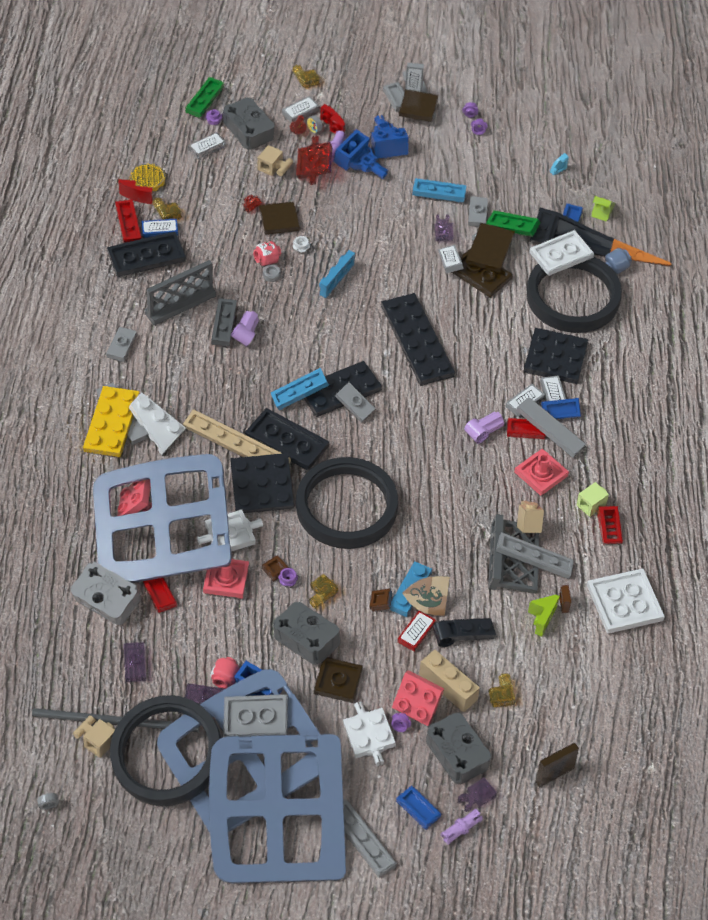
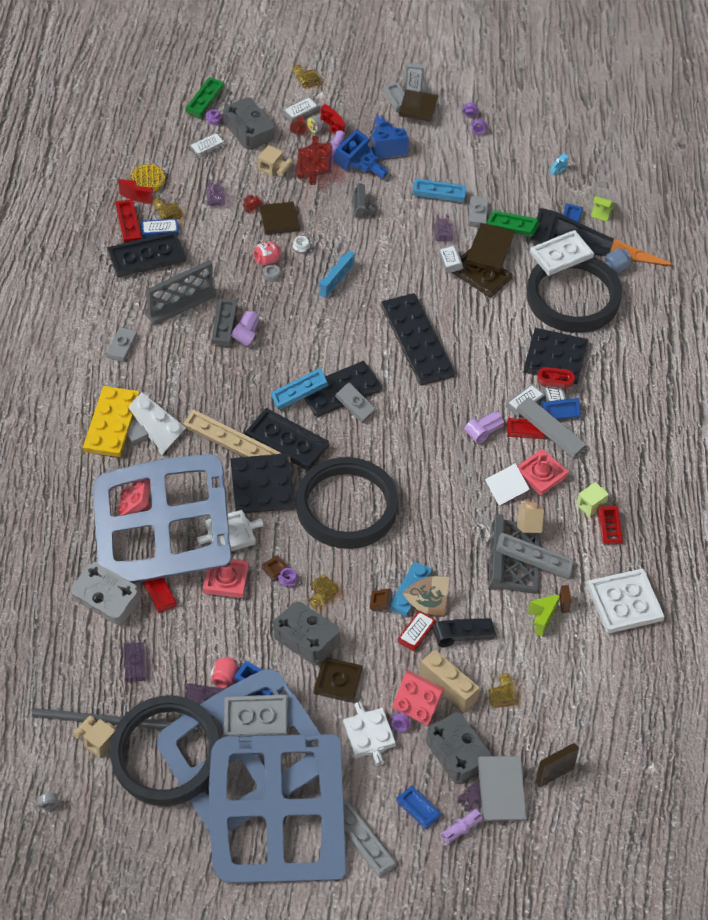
none -> clear purple plate [206,179,225,206]
none -> dark grey piece [353,183,377,218]
none -> light grey tile [478,756,526,821]
none -> white sticker [485,463,530,506]
none -> red plate [537,367,575,389]

